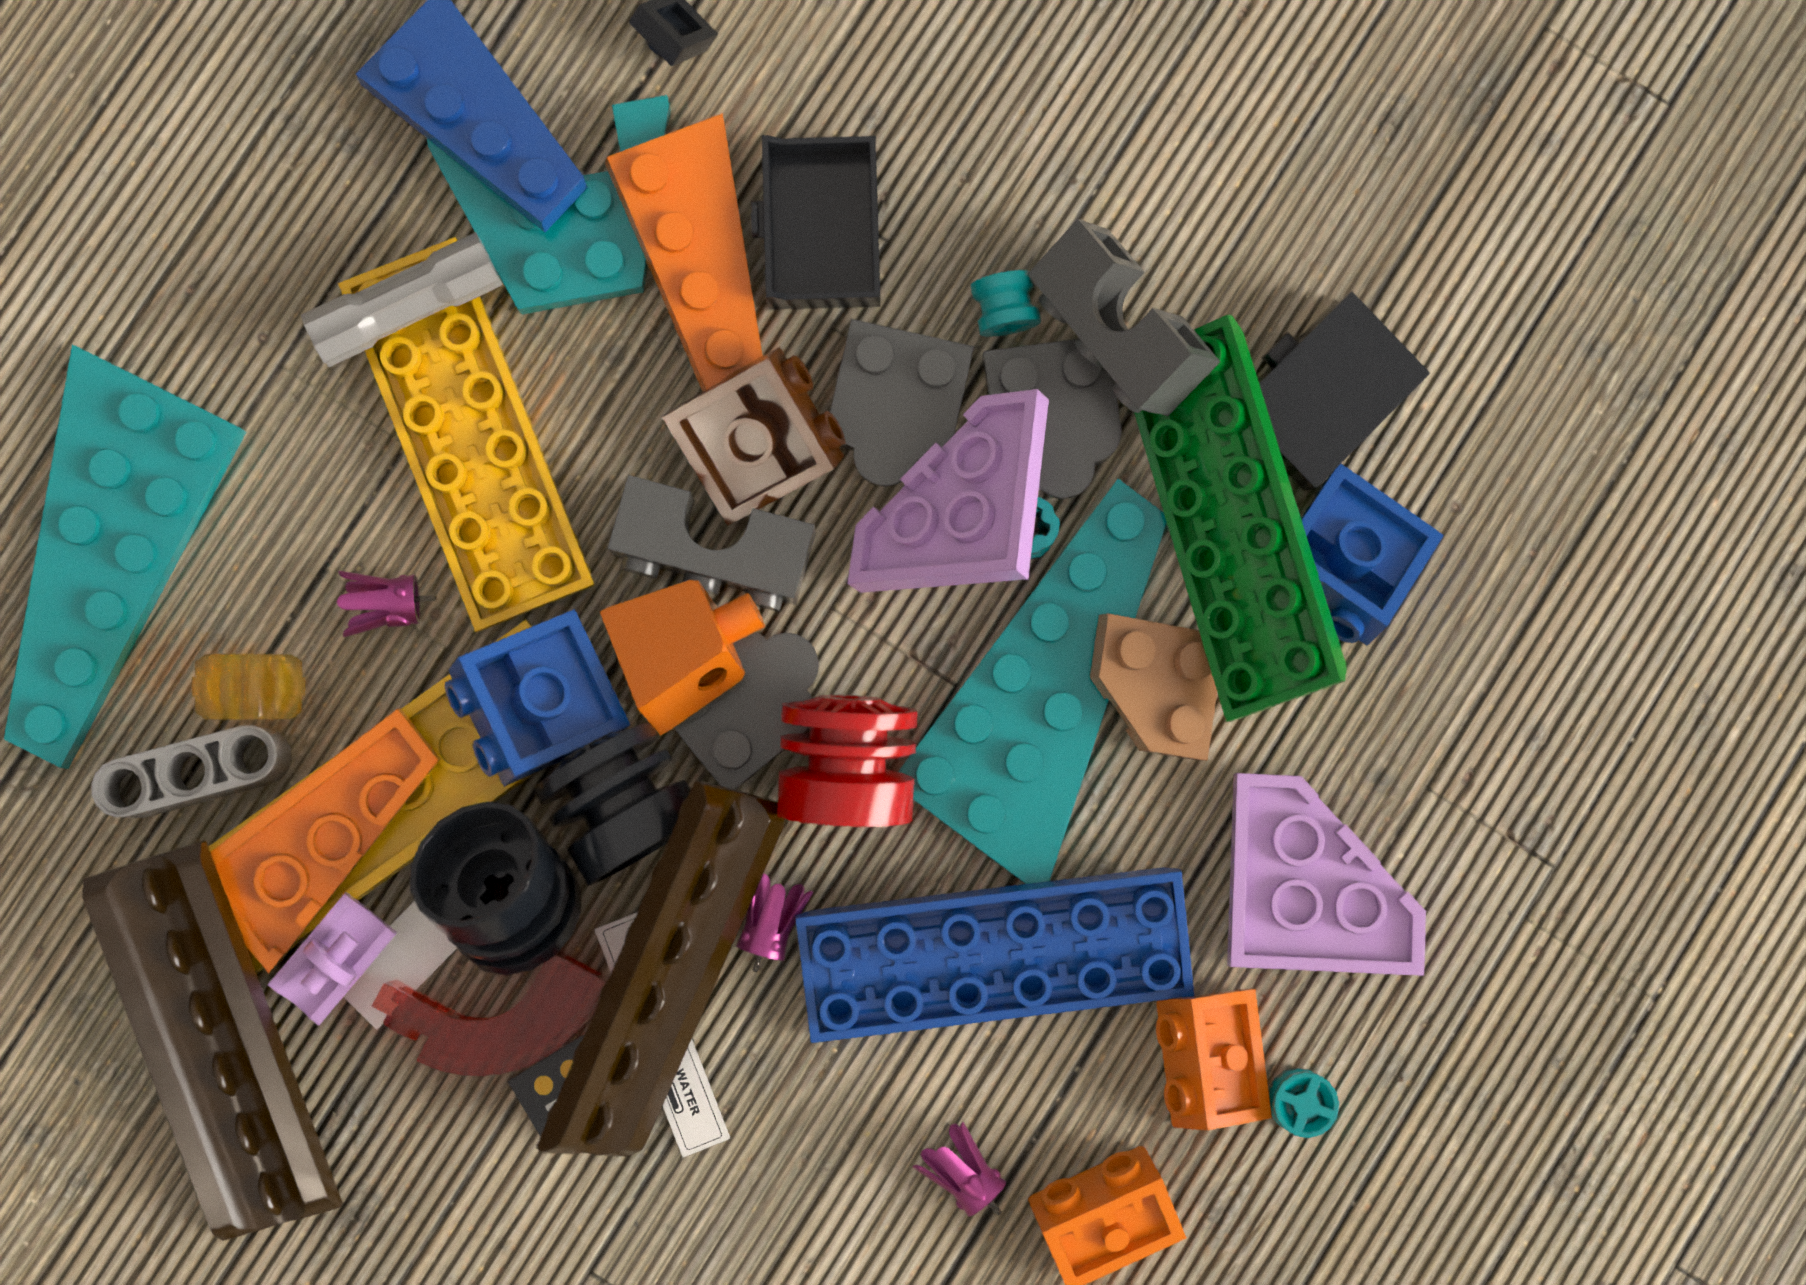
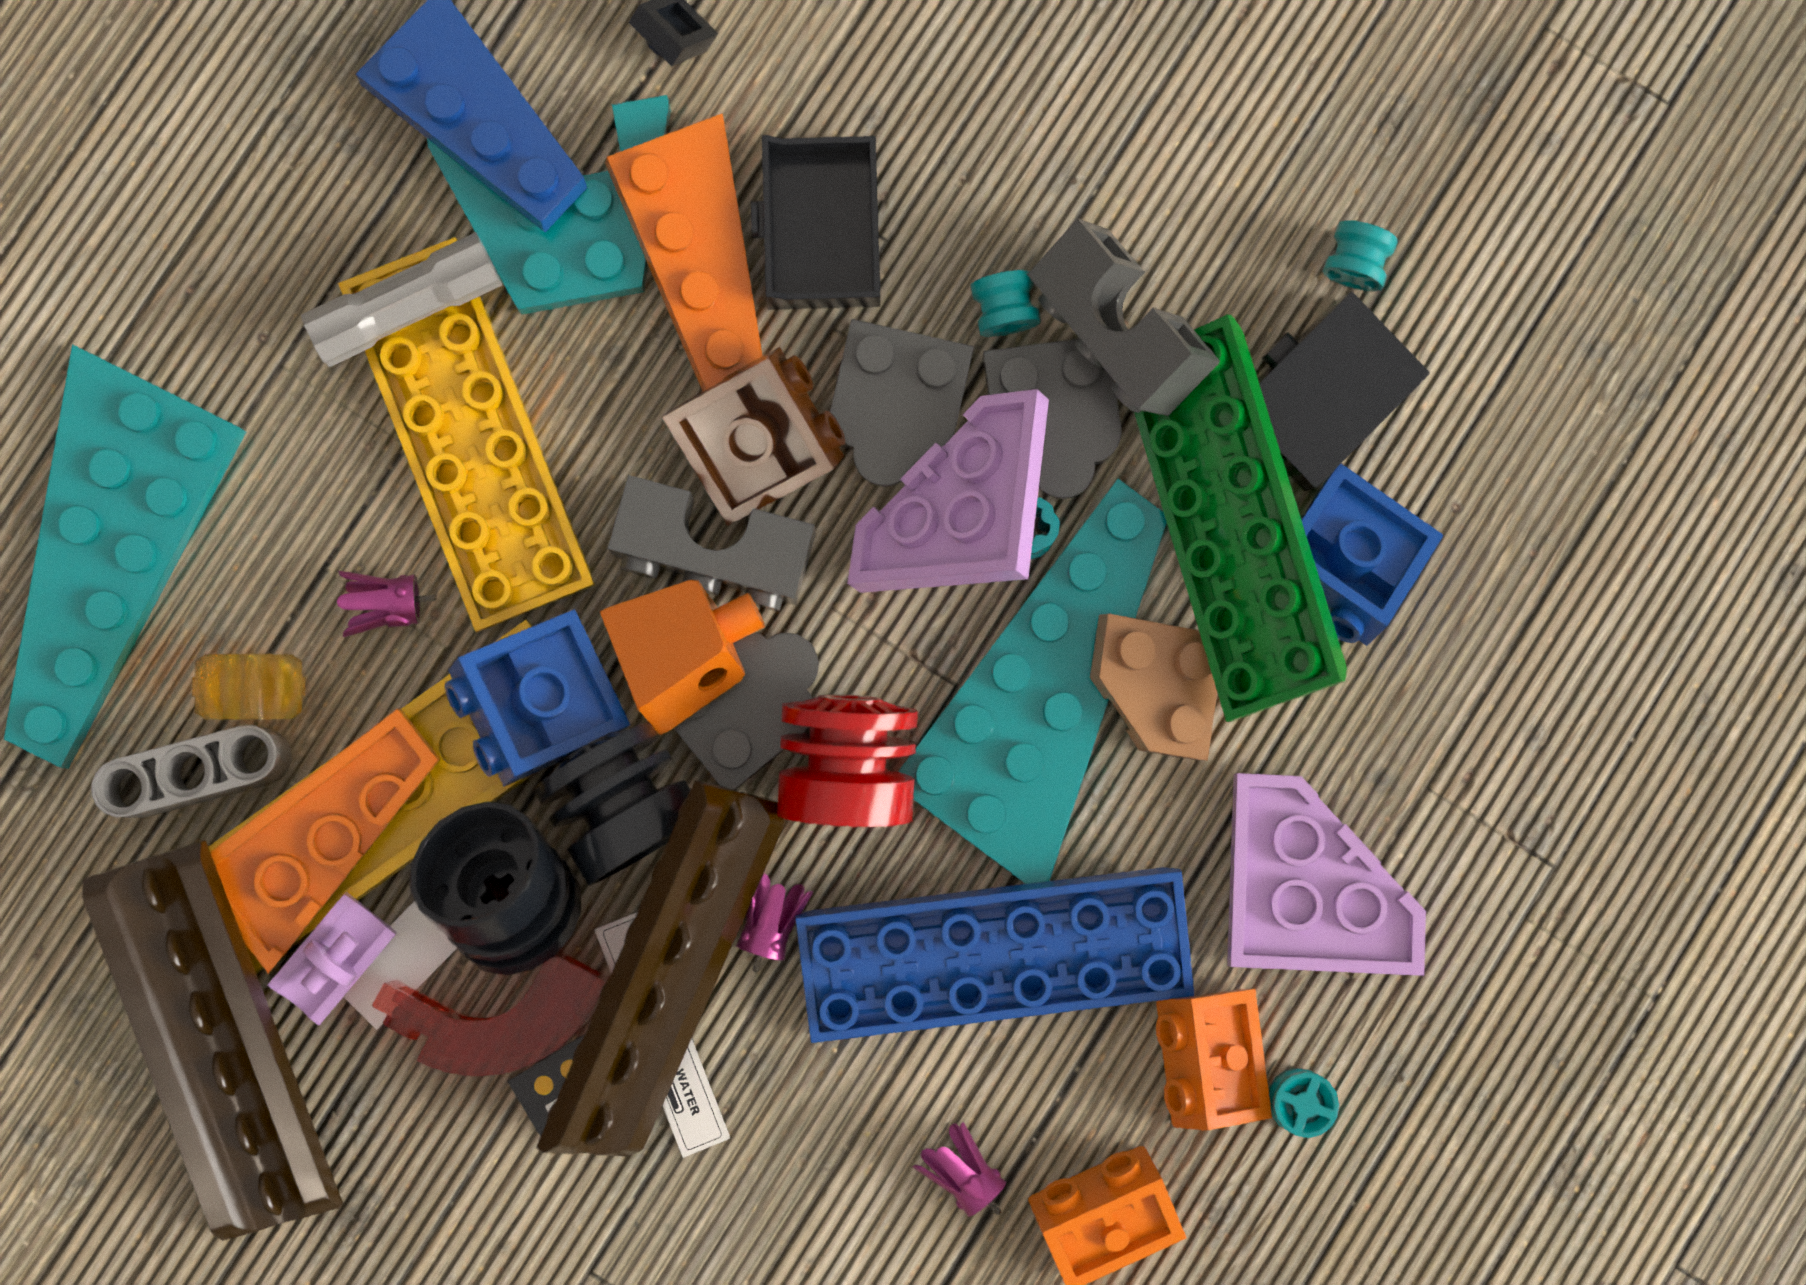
none -> teal wheel [1322,220,1398,292]

